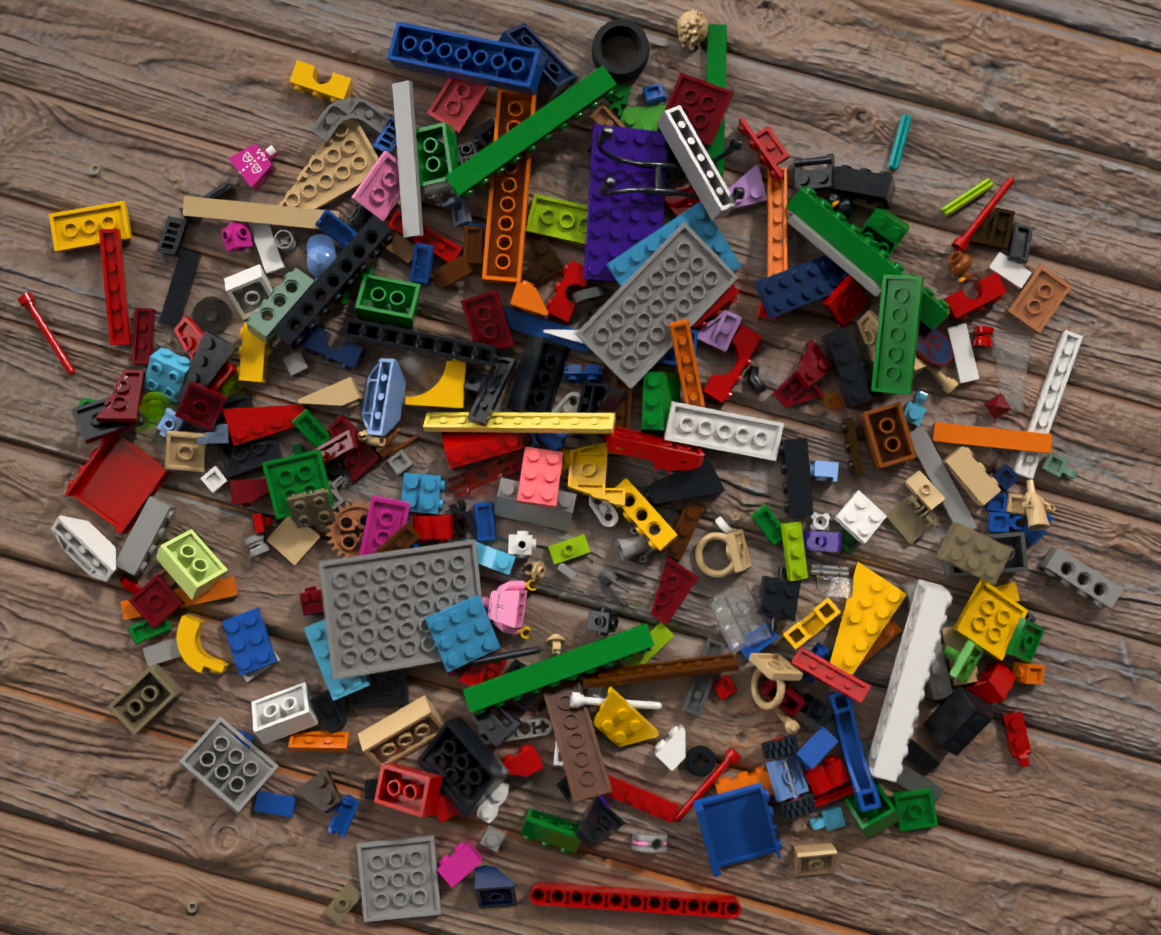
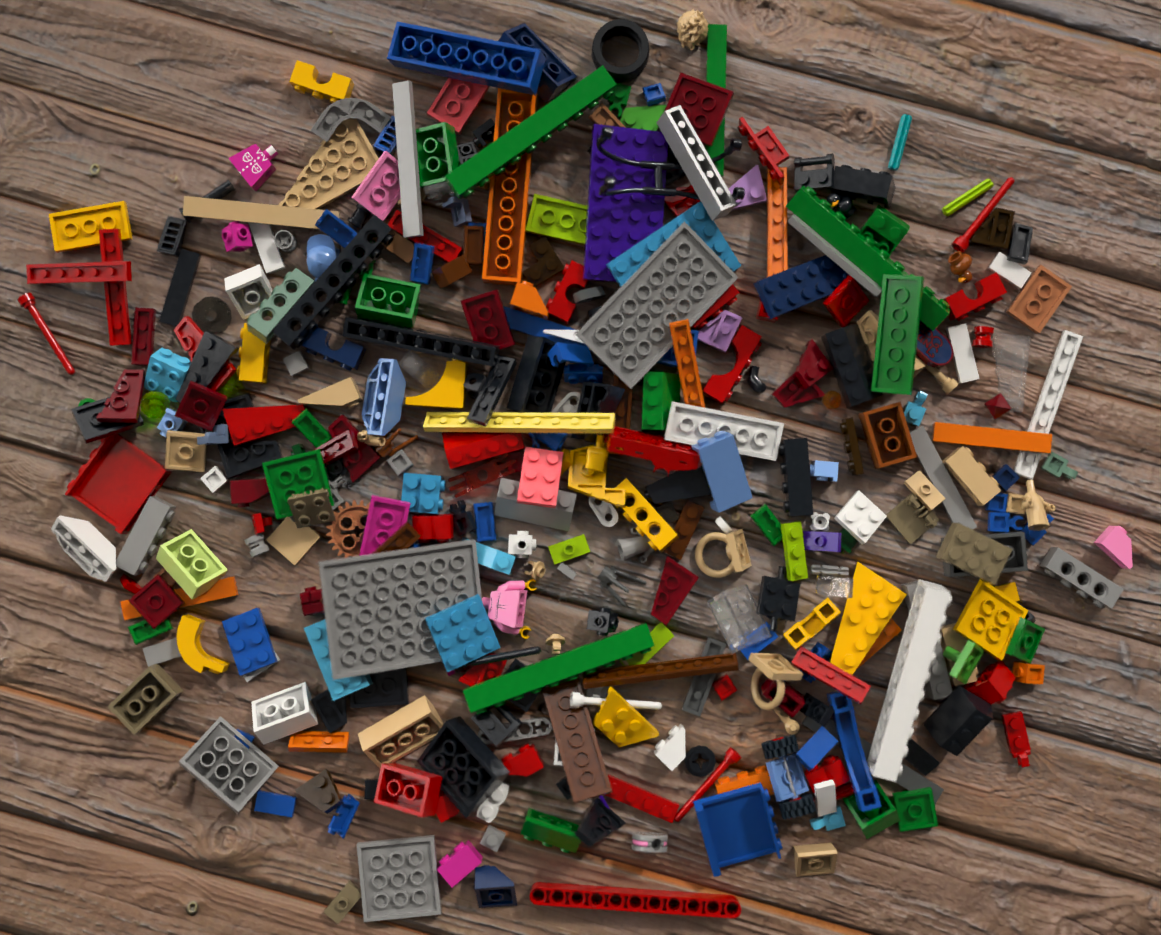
none -> red plate [26,261,132,284]
none -> blue hinge [547,342,594,371]
none -> yellow piece [585,435,609,472]
none -> medium blue panel [691,431,753,513]
none -> white tile [814,779,837,817]
none -> bright pink slope [1094,526,1133,569]

